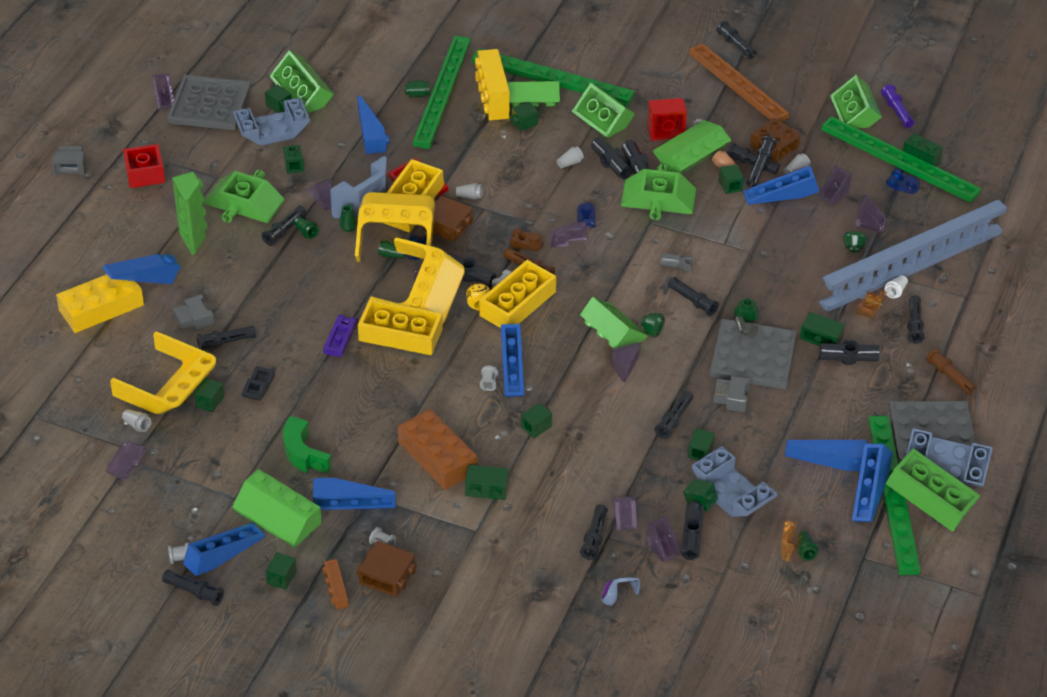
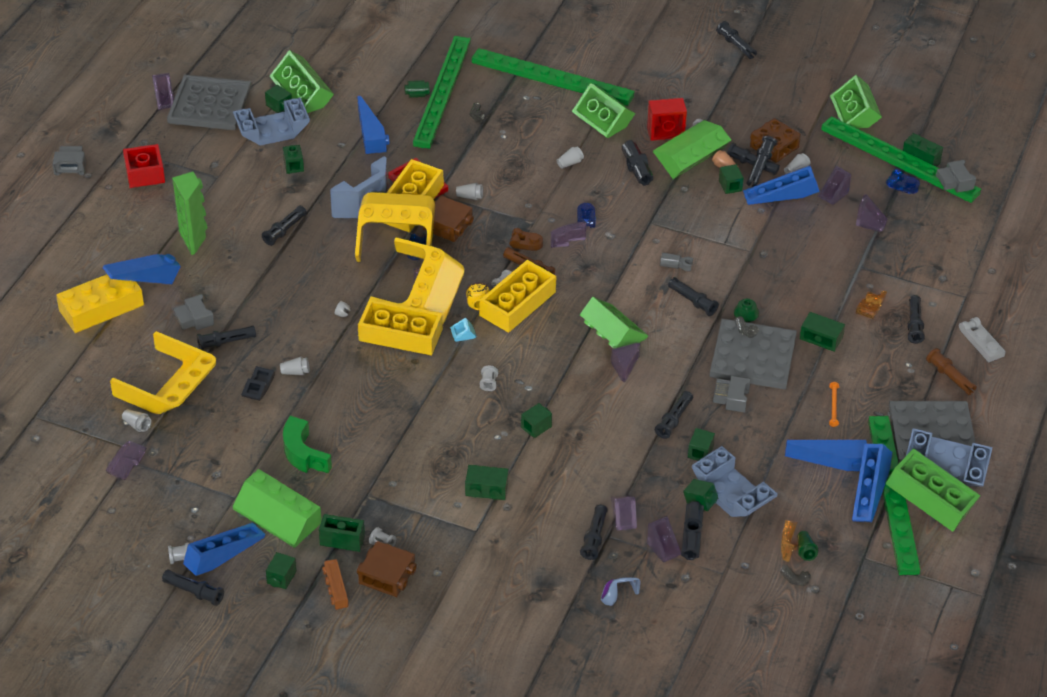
dark green brick [194,377,224,412] -> none
bright green slope [204,170,285,223] -> none
dark green cone [294,217,319,239] -> none
clear purple slope [306,178,334,210] -> none
blue slope [313,478,396,510] -> none
dark purple plate [323,314,358,357] -> none
dark green cone [339,205,357,232] -> none
dark green cone [378,240,404,258] -> none
dark orange brick [398,409,478,490] -> none
black piece [447,252,497,288] -> none
yellow brick [475,49,510,121] -> none
blue slope [500,324,524,397] -> none
bright green slope [507,81,560,107] -> none
dark green brick [510,102,538,131] -> none
black piece [591,137,632,179] -> none
bright green slope [621,164,696,220] -> none
dark green cone [641,313,665,338] -> none
dark orange plate [689,43,789,122] -> none
sand blue ladder [819,200,1007,312] -> none
black piece [820,340,880,365] -> none
dark green cone [842,231,867,252] -> none
dark purple pin [881,84,914,128] -> none
white cone [885,275,908,298] -> none
none -> light grey cone [280,356,310,375]
none -> dark green brick [319,514,365,552]
none -> light grey hinge [335,301,351,317]
none -> medium azure slope [450,318,477,342]
none -> orange axle [829,382,839,427]
none -> dark grey piece [936,160,976,193]
none -> light grey plate [959,317,1005,363]

